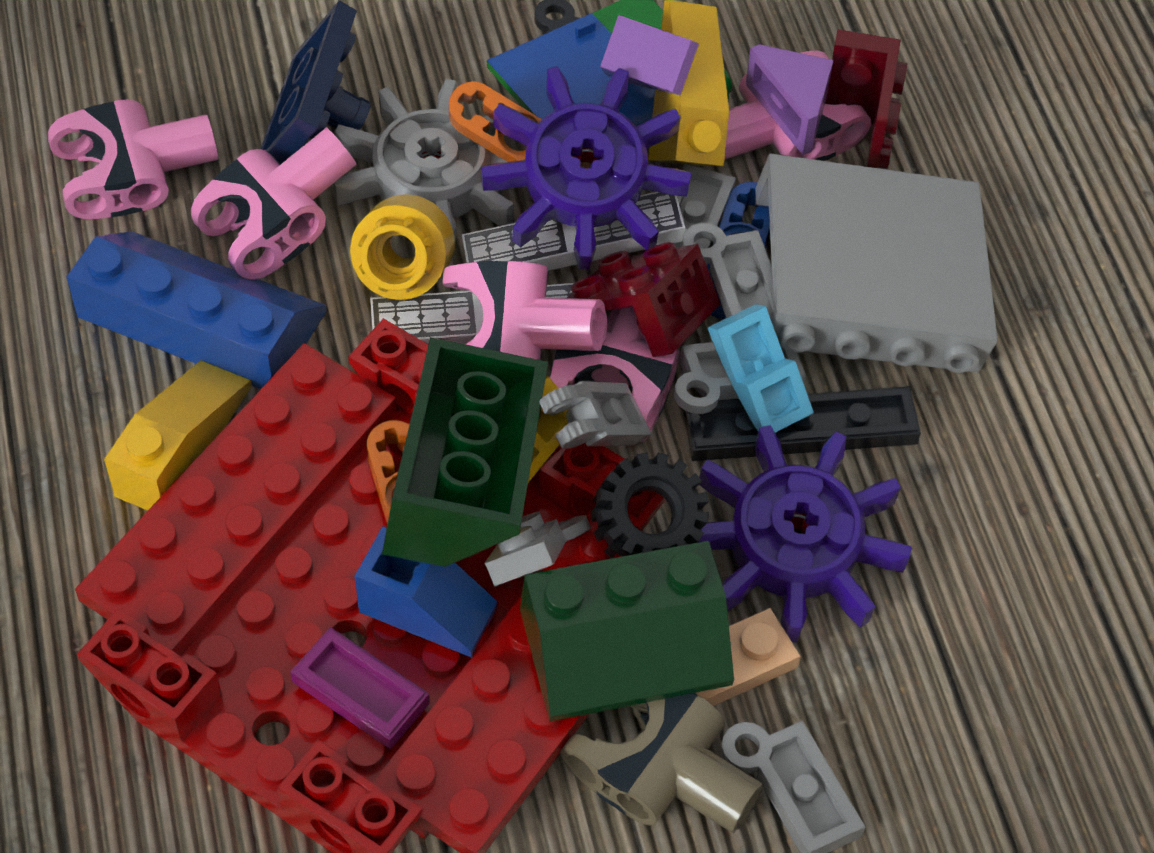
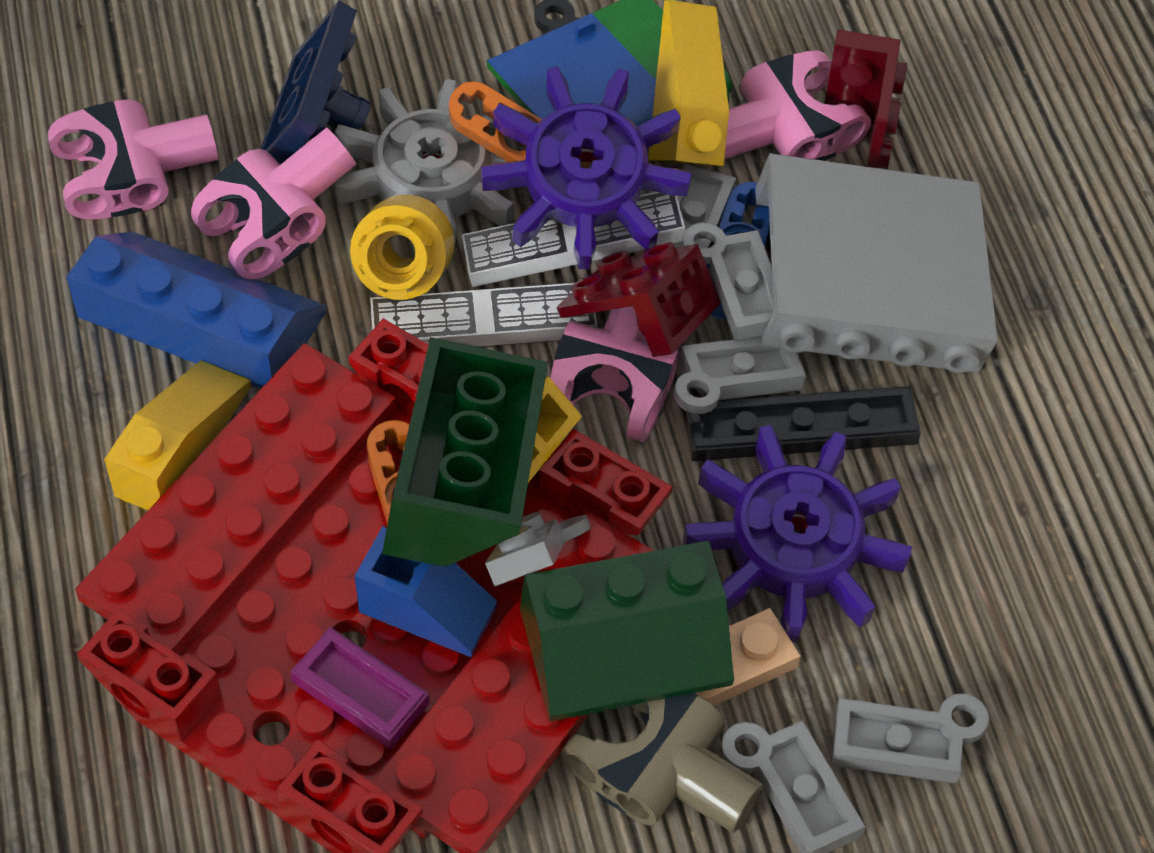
bright pink connector [442,261,607,360] -> none
light grey hinge [539,381,652,448] -> none
black tyre [591,452,709,559] -> none
medium lavender slope [600,15,699,96] -> none
medium azure slope [707,304,814,432] -> none
medium lavender slope [746,44,833,155] -> none
none -> light grey hinge [831,694,989,784]

